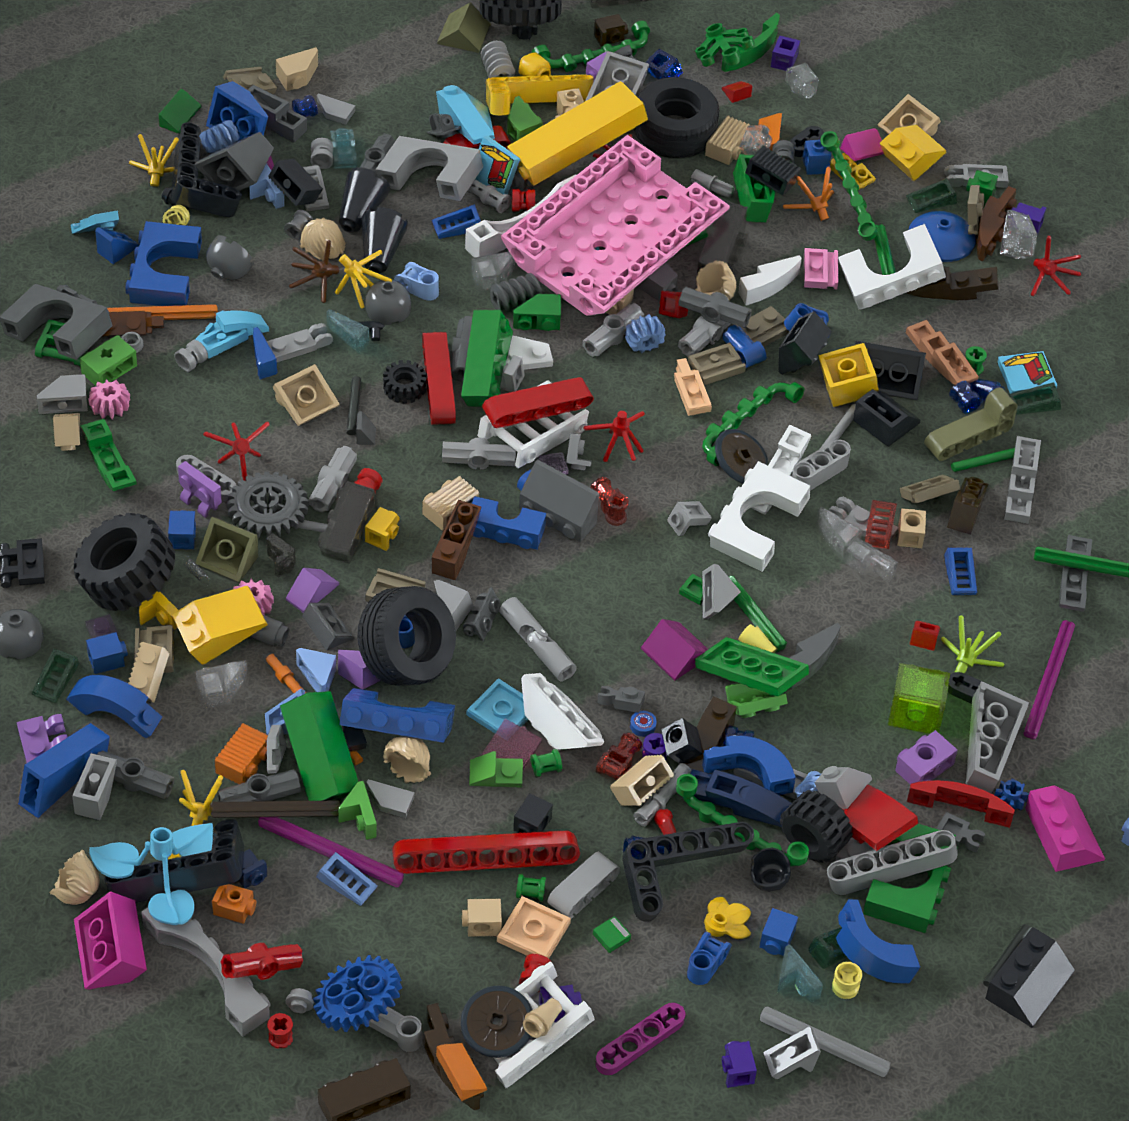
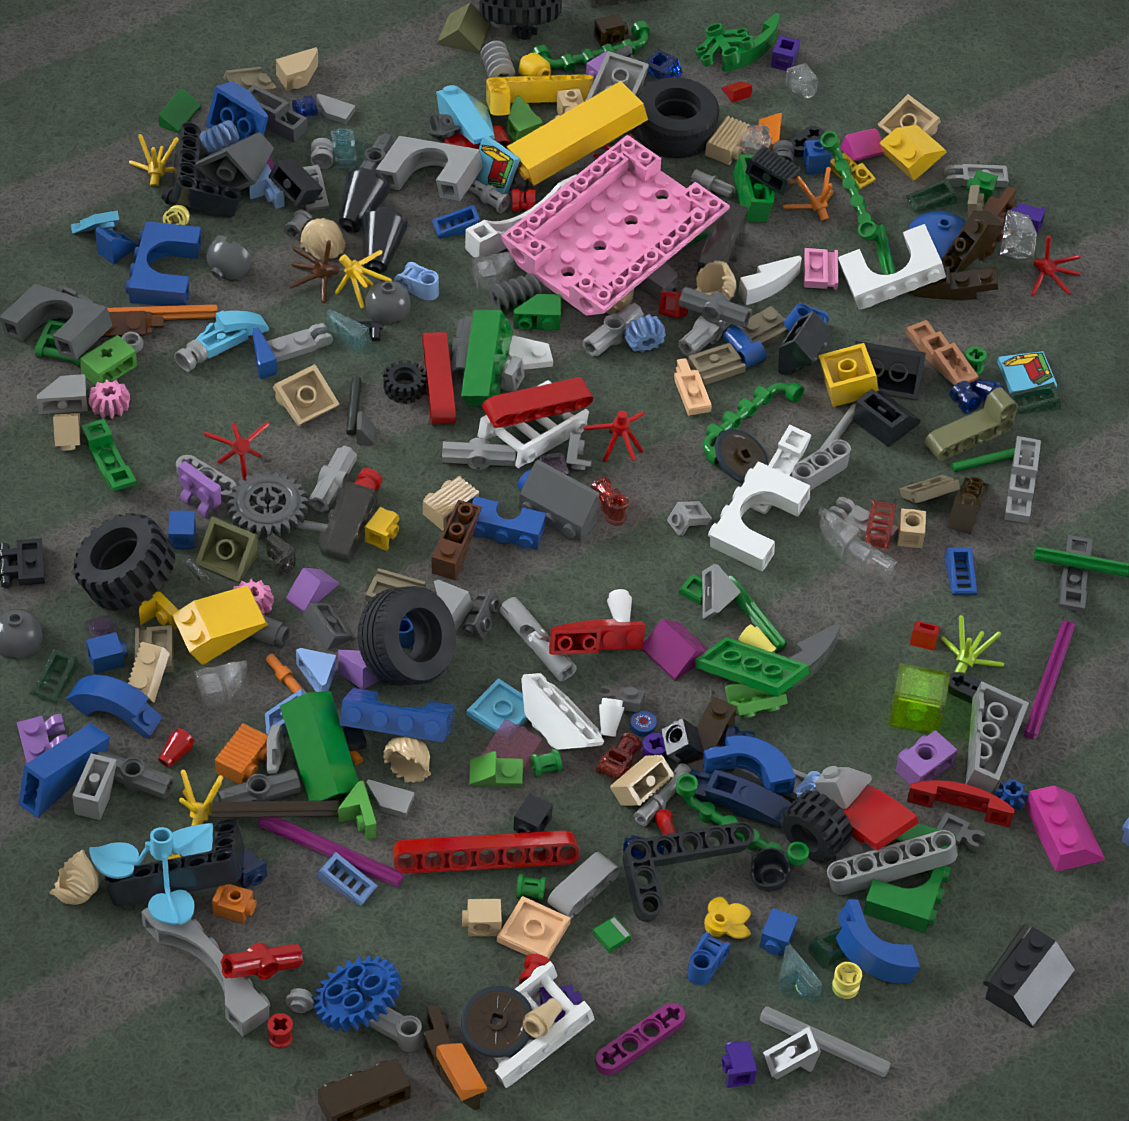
dark pink slope [74,892,147,990] -> none
none -> red cone [158,728,195,769]
none -> red slope [549,619,645,655]
none -> white cone [599,698,625,737]
none -> white cone [607,589,632,622]
none -> dark brown slope [941,210,1004,273]

